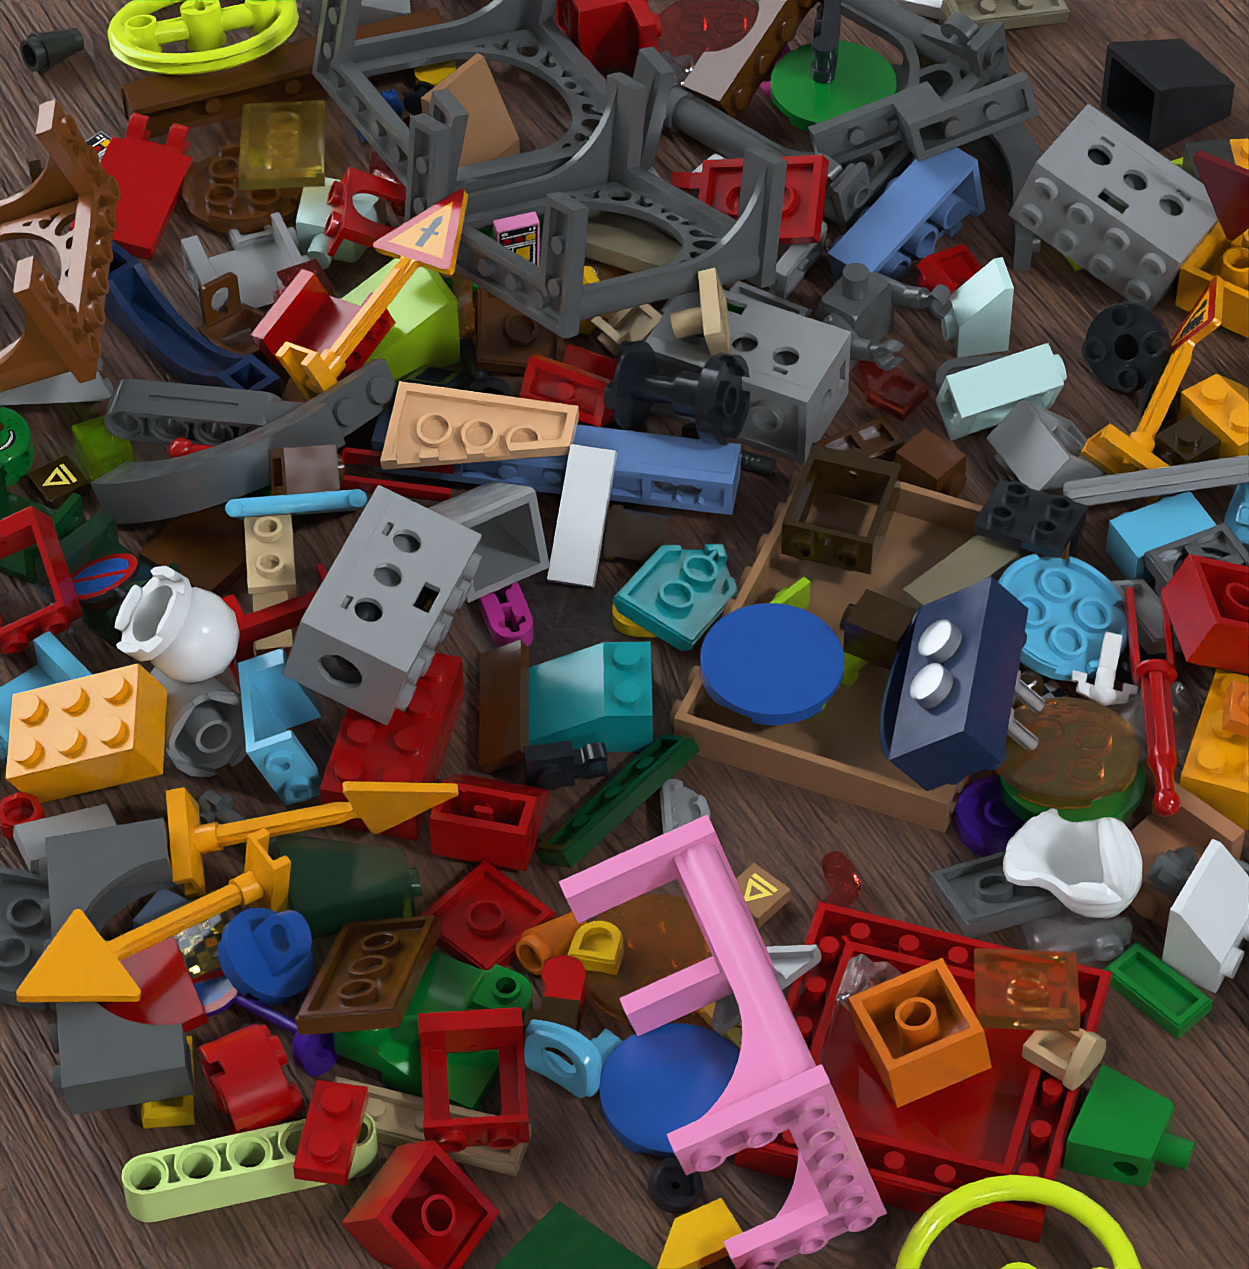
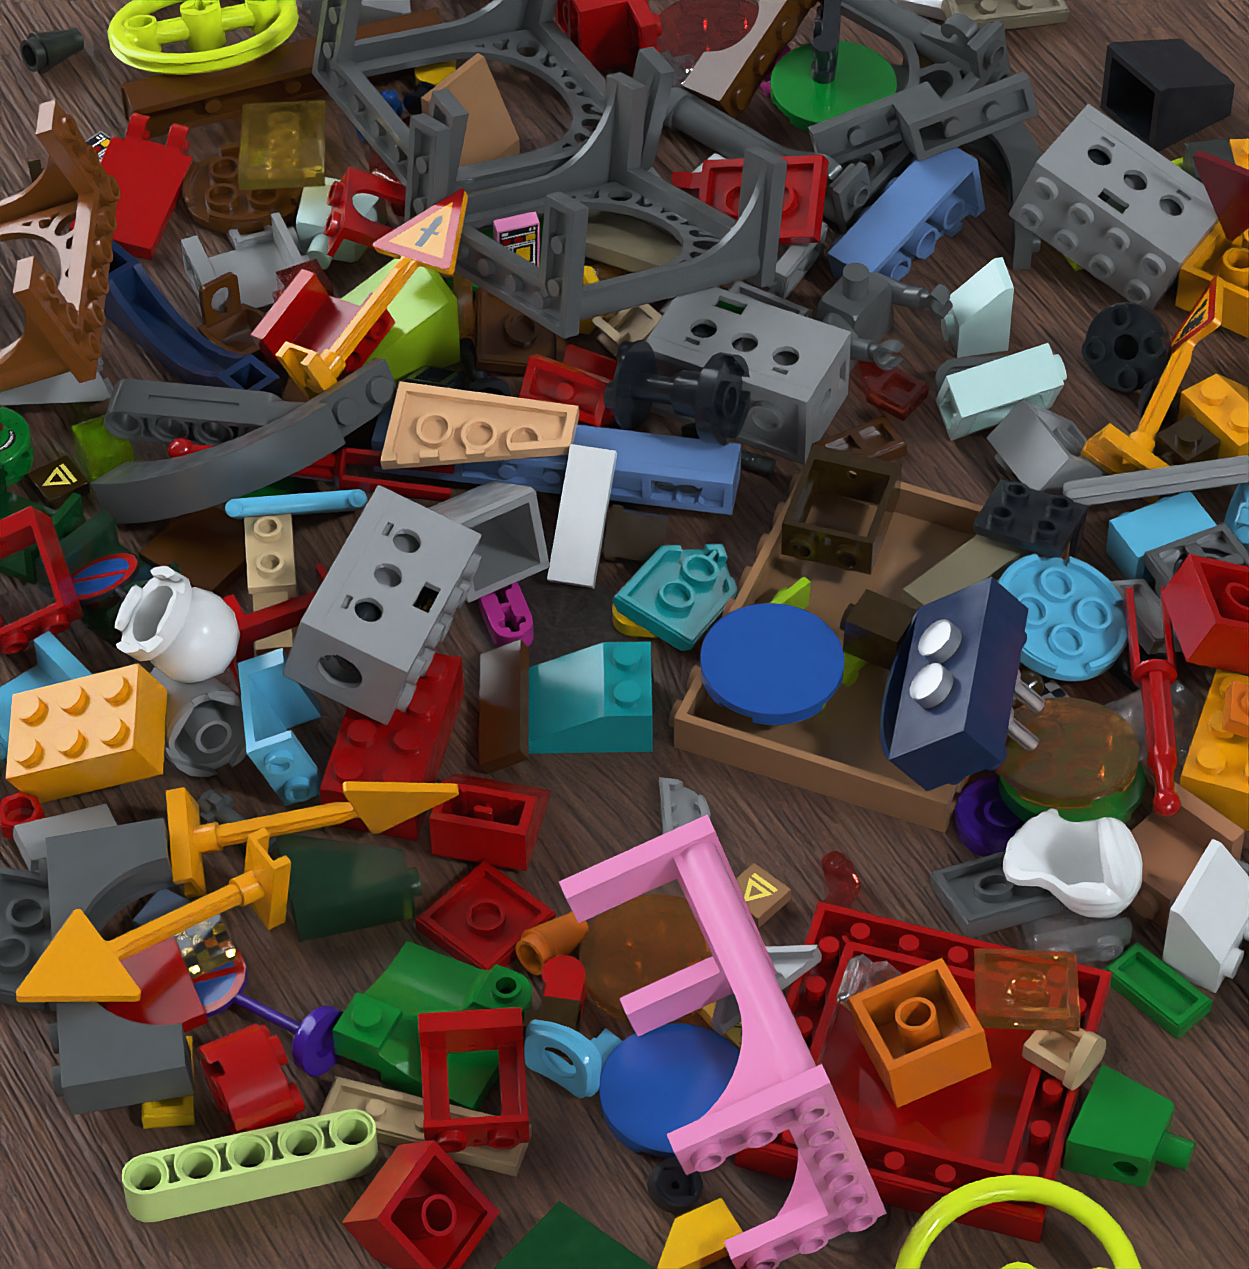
blue tile [217,908,313,1005] -> none
reddish brown brick [268,444,344,496] -> none
red plate [293,1080,369,1186] -> none
reddish brown tile [295,915,442,1035] -> none
black plate [523,740,608,790] -> none
dark green tile [535,734,700,868] -> none
yellow tile [568,921,624,975] -> none
tan tile [670,268,732,356] -> none
reddish brown brick [895,428,967,498] -> none
red tile [916,244,982,295] -> none
white piece [1070,632,1138,707] -> none
dark grey bar [1146,845,1199,897] -> none

